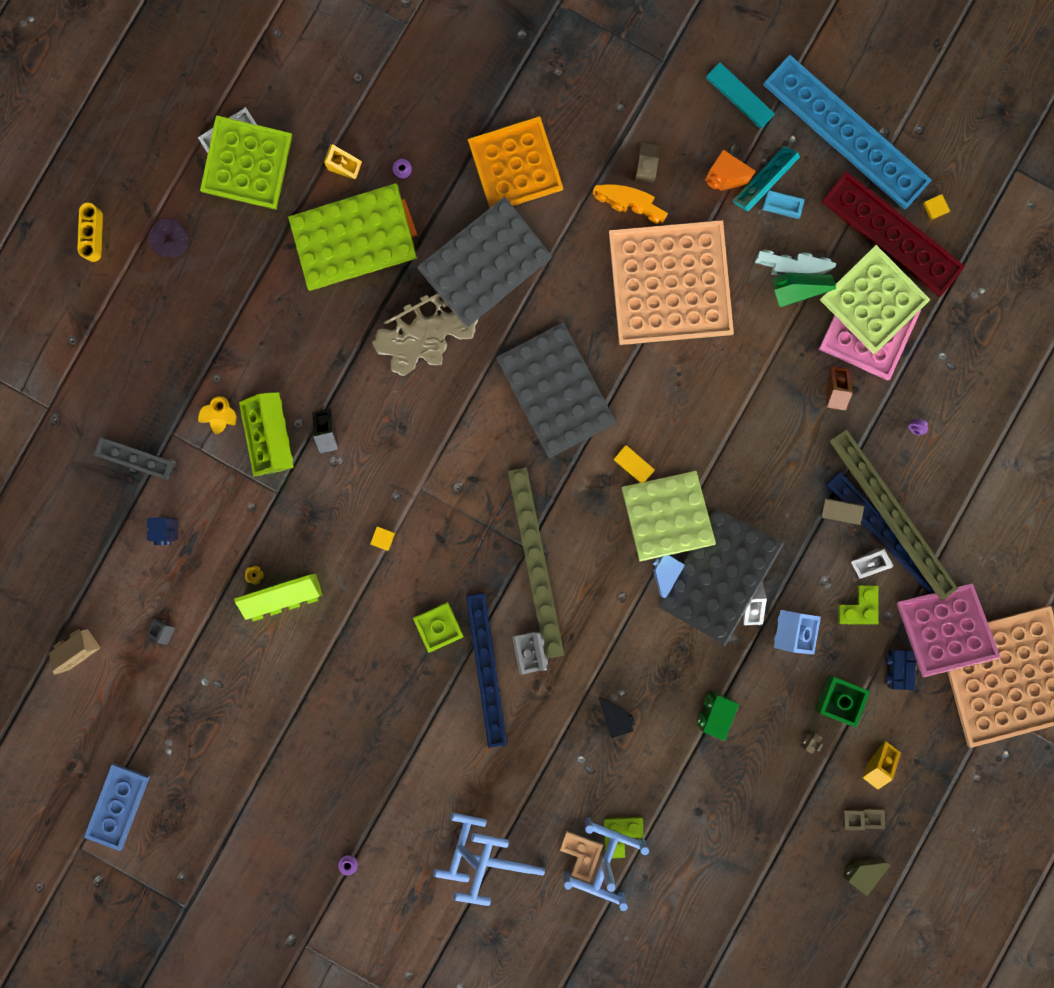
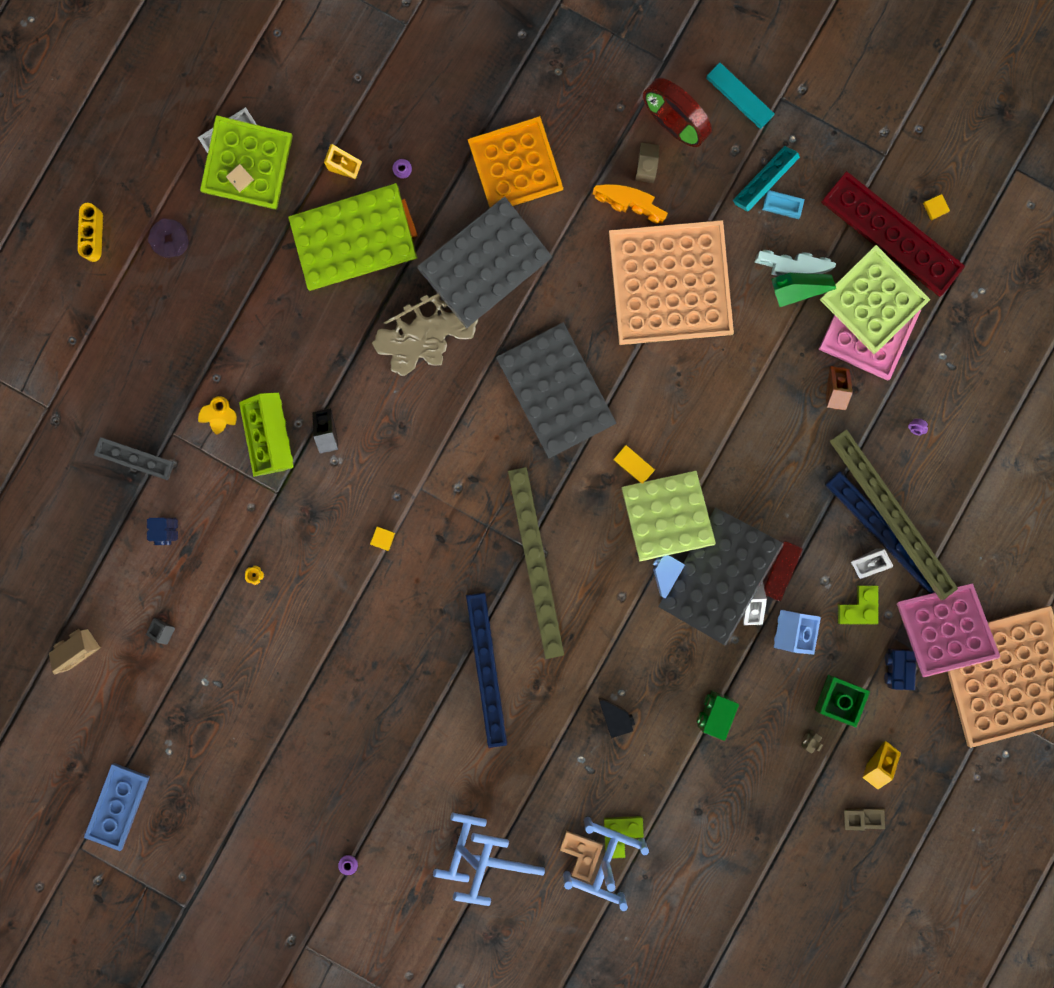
slope [234,574,323,622] -> none
lime plate [413,602,464,653] -> none
light grey bracket [512,632,548,675] -> none
orange slope [705,150,756,191] -> none
dark azure plate [763,55,932,210] -> none
dark tan tile [821,498,864,525] -> none
olive slope [843,857,890,896] -> none
none -> tan tile [226,164,254,192]
none -> clear red brick [643,78,712,147]
none -> clear red tile [764,541,803,602]

